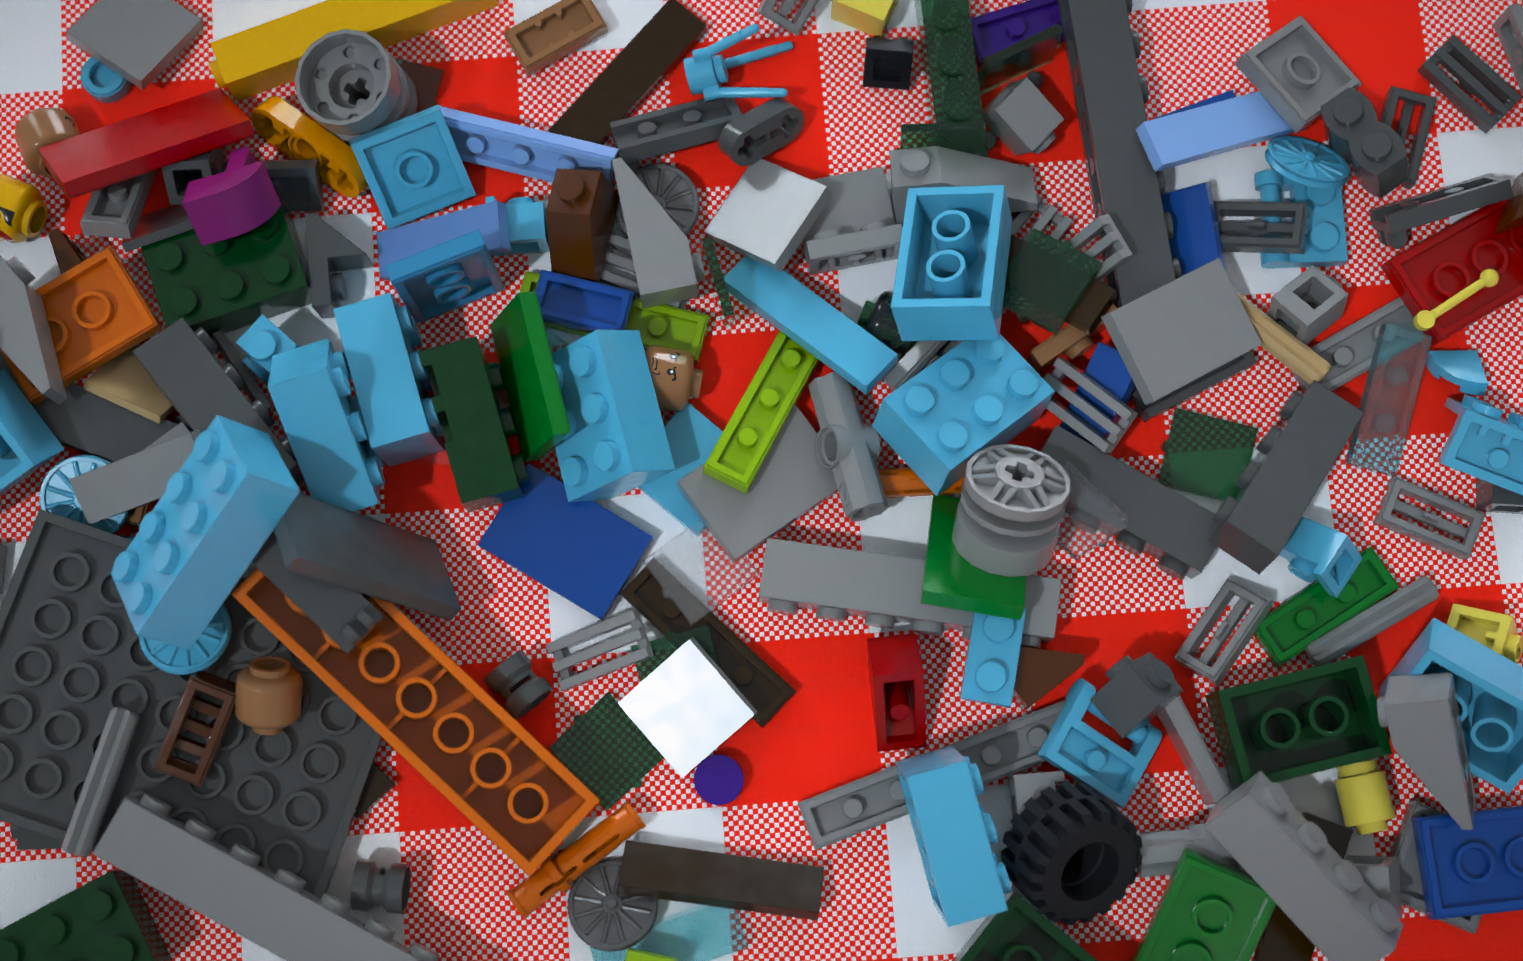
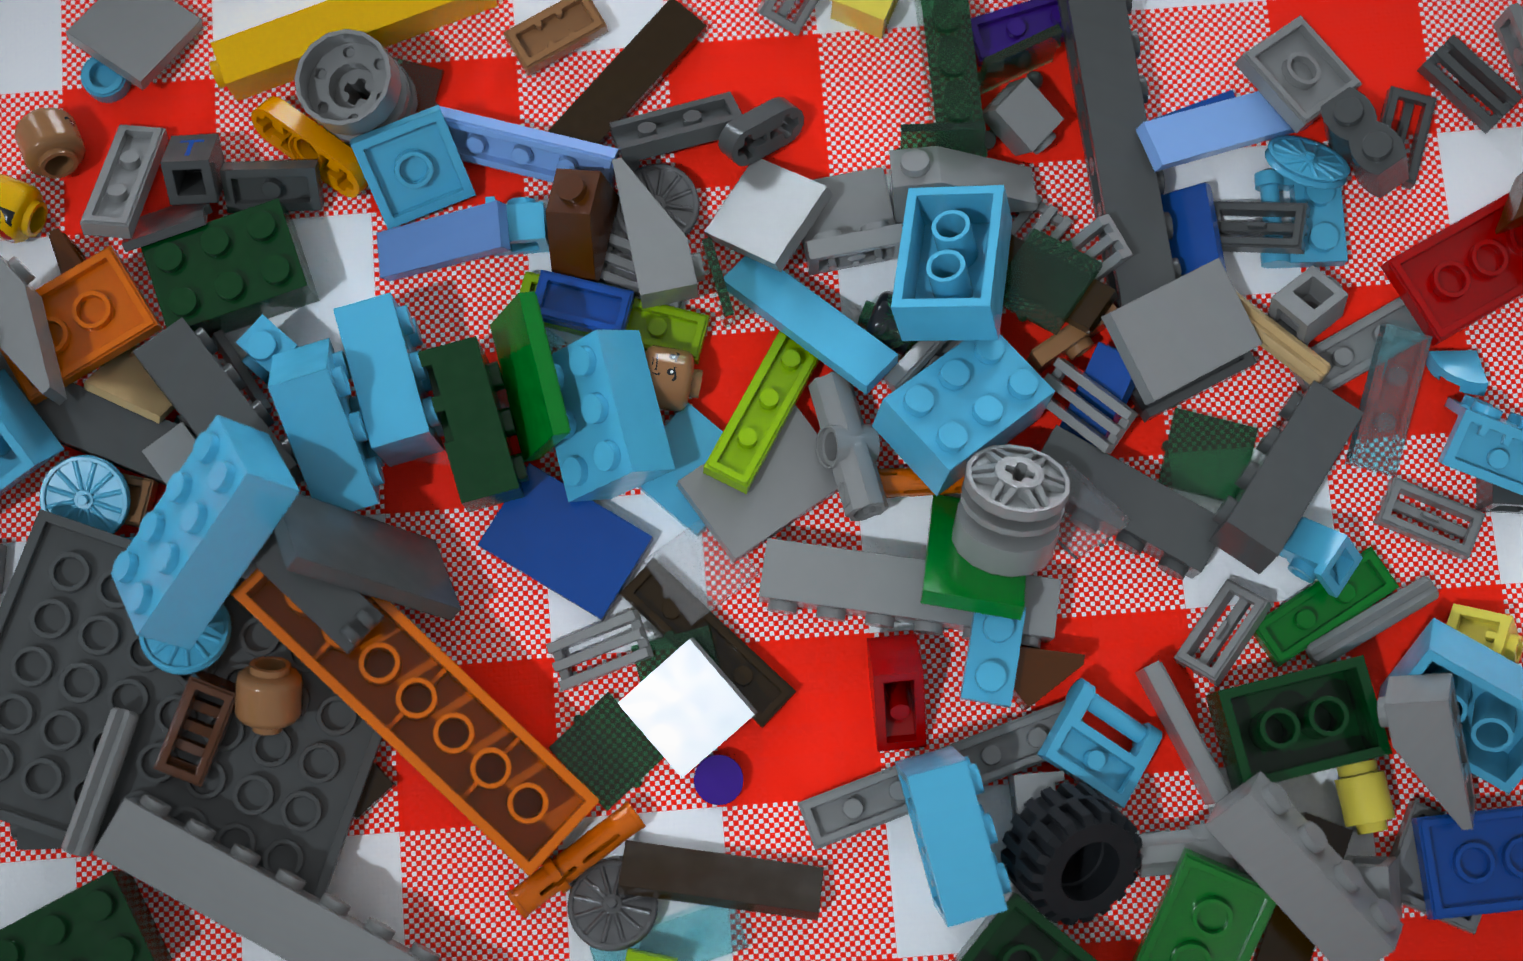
red tile [38,88,254,199] -> none
light grey tile [69,429,201,525] -> none
magenta brick [182,146,281,246] -> none
dark grey slope [304,213,374,319] -> none
dark grey wheel [350,860,411,914] -> none
dark azure tile [385,229,505,323] -> none
dark grey wheel [484,651,553,720] -> none
medium azure plant [684,24,793,102] -> none
black tile [863,35,914,90] -> none
dark grey brick [1090,652,1184,739] -> none
dark grey hinge [1369,174,1513,249] -> none
light yellow hinge [1413,269,1499,331] -> none

